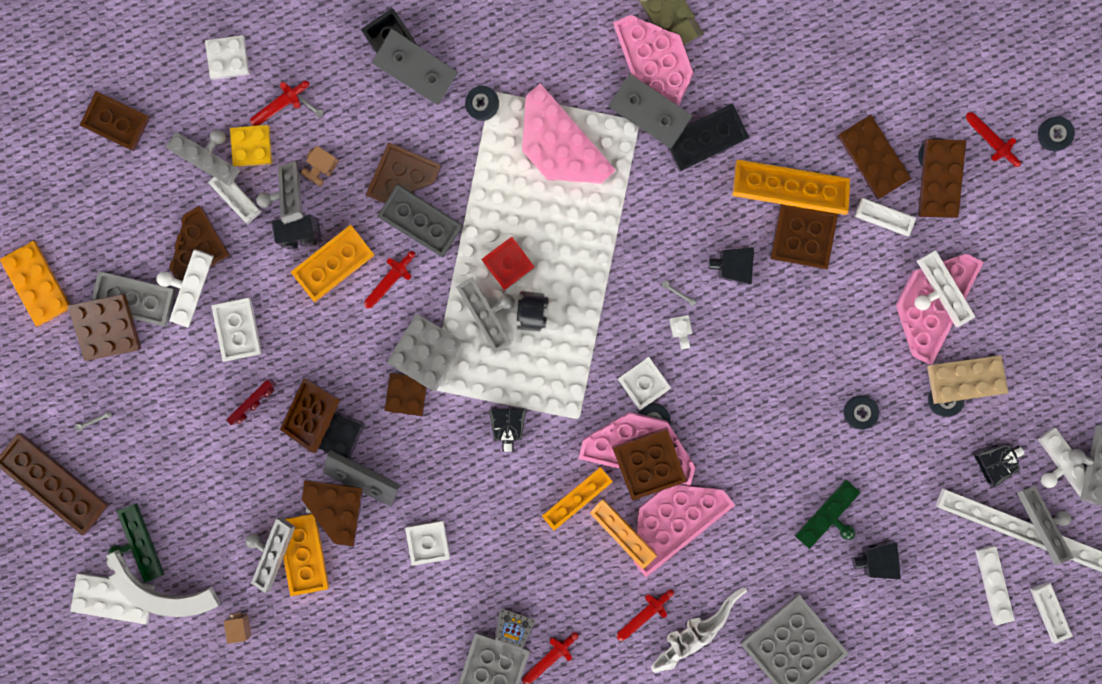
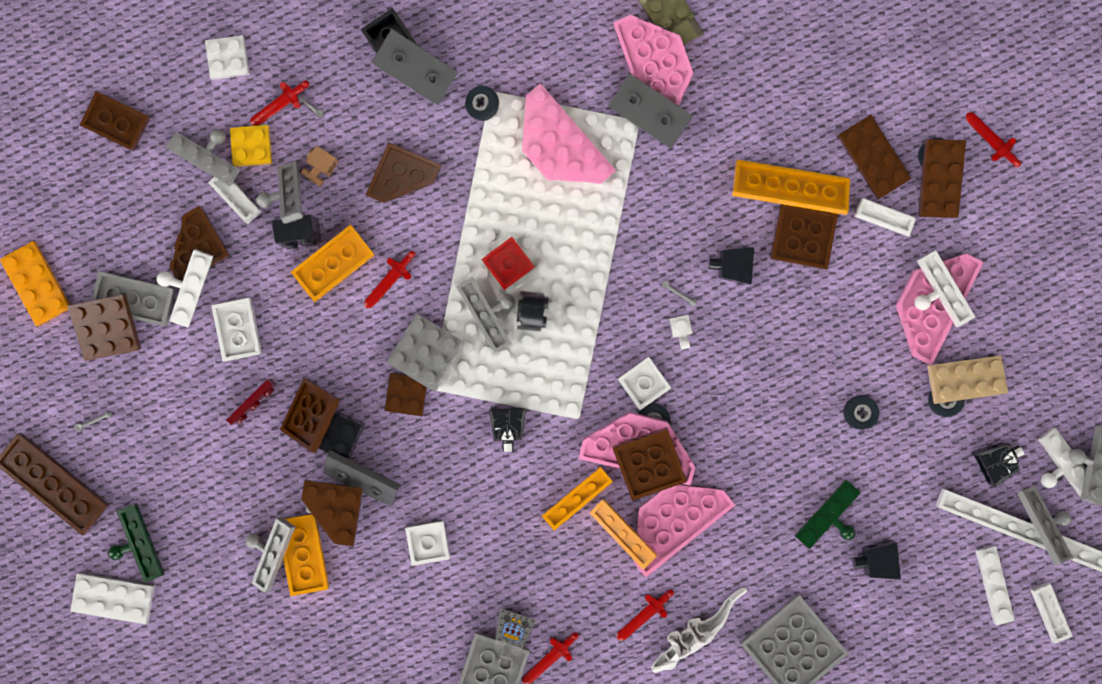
white arch [106,550,221,617] -> none
medium nougat brick [223,612,251,644] -> none
dark grey plate [377,184,463,258] -> none
black plate [668,103,750,172] -> none
black bush [1037,116,1075,152] -> none

